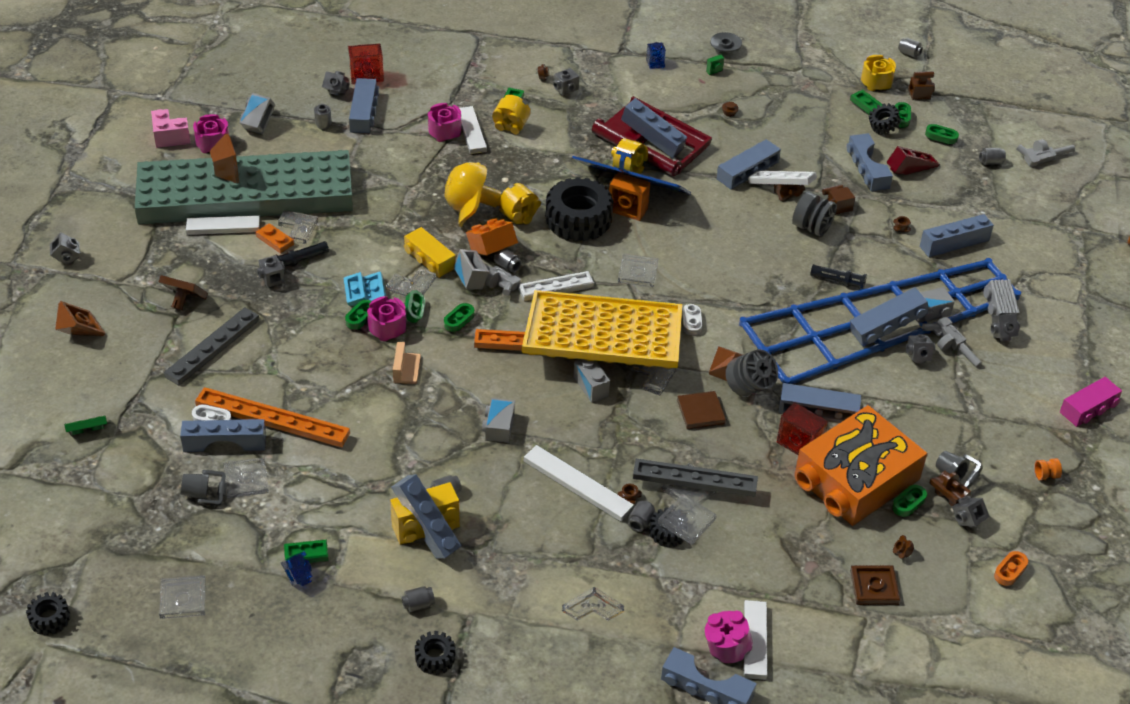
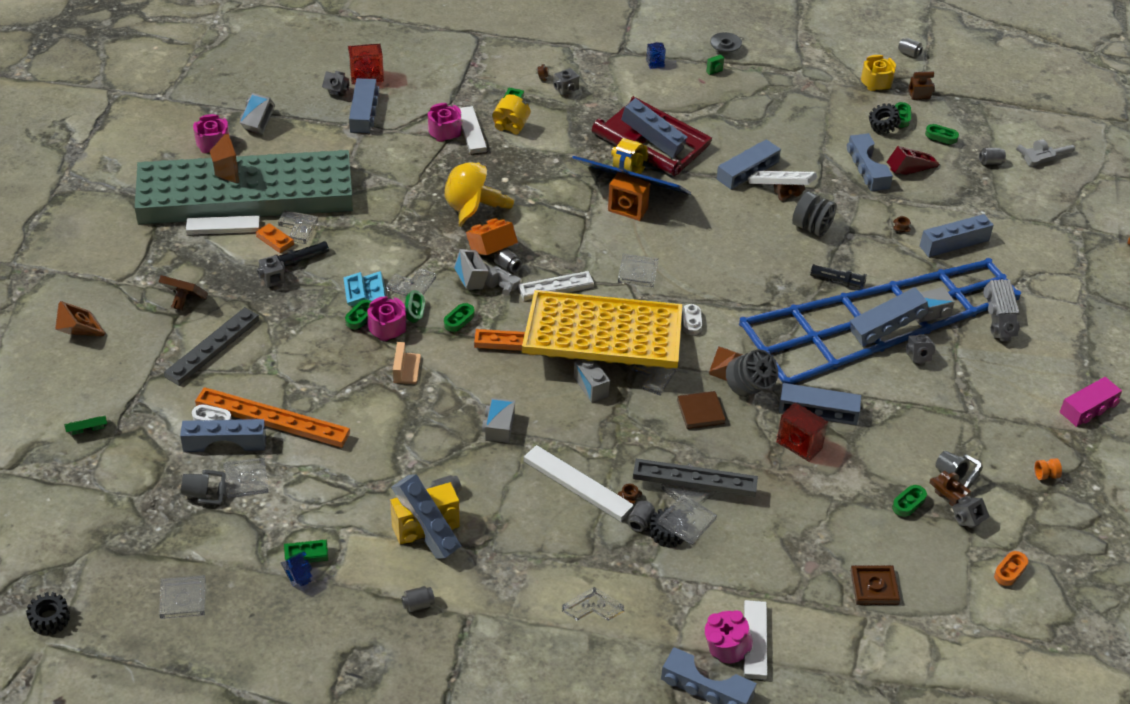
flat silver brick [50,232,80,265] -> none
bright pink brick [151,109,191,148] -> none
flat silver brick [314,104,332,130] -> none
yellow brick [404,227,456,278] -> none
black tyre [415,631,455,675] -> none
yellow brick [499,183,541,224] -> none
black tyre [545,177,613,241] -> none
reddish brown plate [722,102,739,117] -> none
orange brick [794,405,928,526] -> none
reddish brown brick [822,185,856,215] -> none
green plate [850,90,882,115] -> none
reddish brown plate [893,535,914,559] -> none
light grey piece [922,317,982,367] -> none

